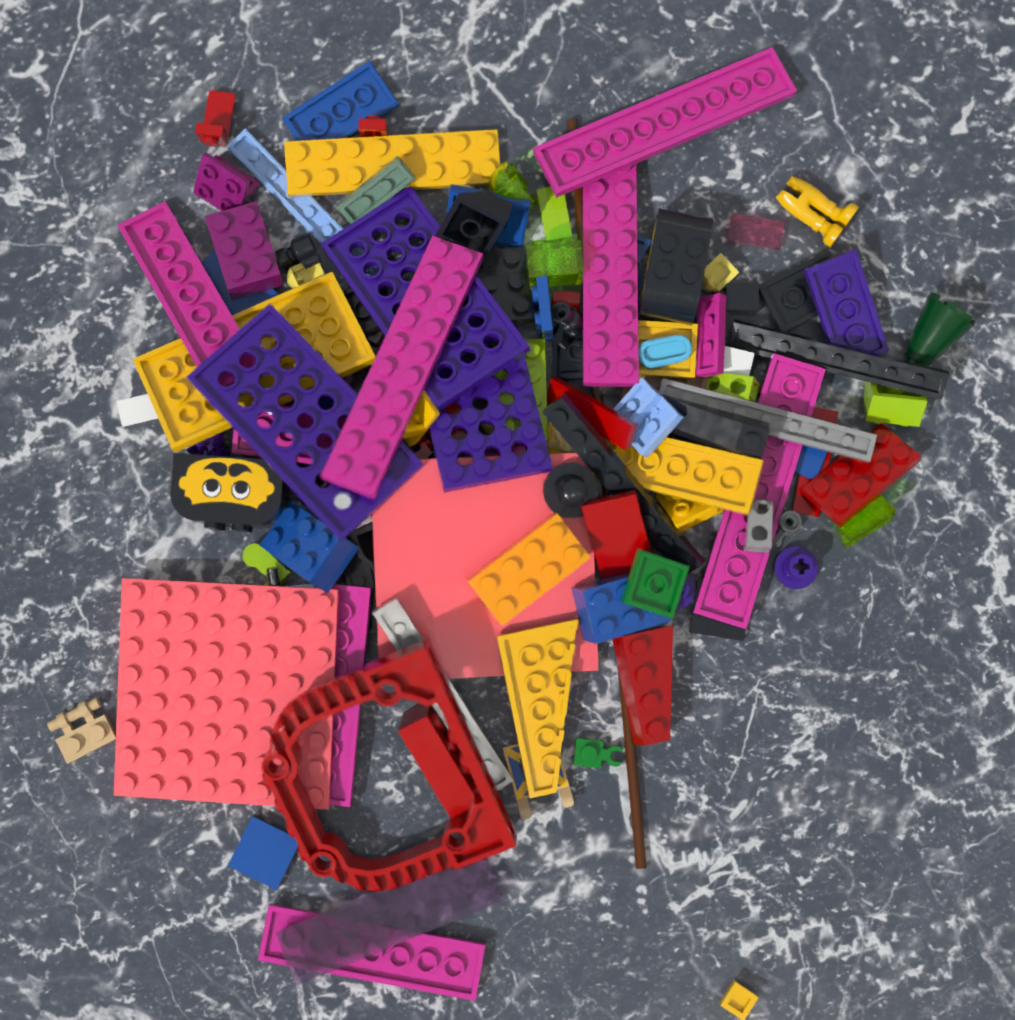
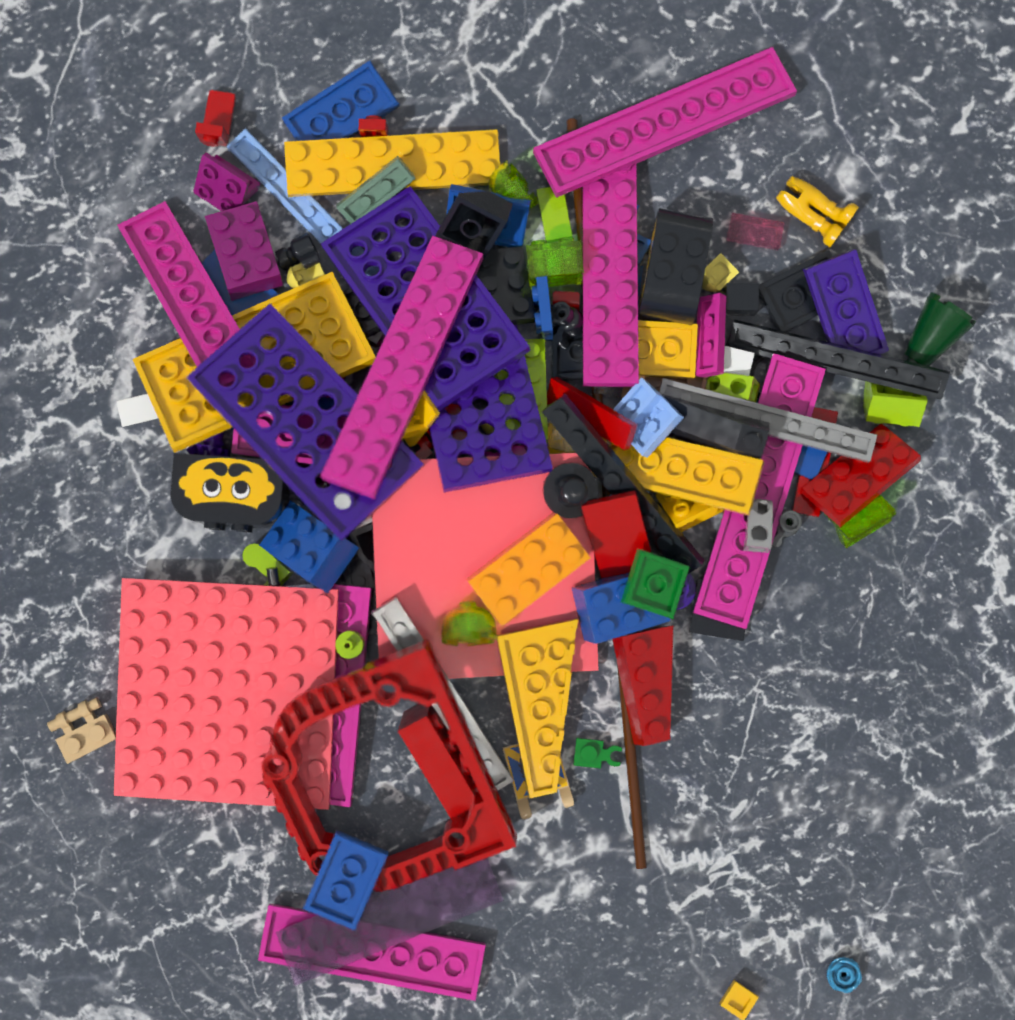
blue tile [228,815,298,890] -> none
medium azure tile [638,335,692,369] -> none
dark purple gear [774,546,818,589] -> none
none -> blue tile [303,830,388,930]
none -> lime tile [335,630,365,659]
none -> clear neon green cylinder [441,601,497,646]
none -> dark azure plate [827,957,862,993]

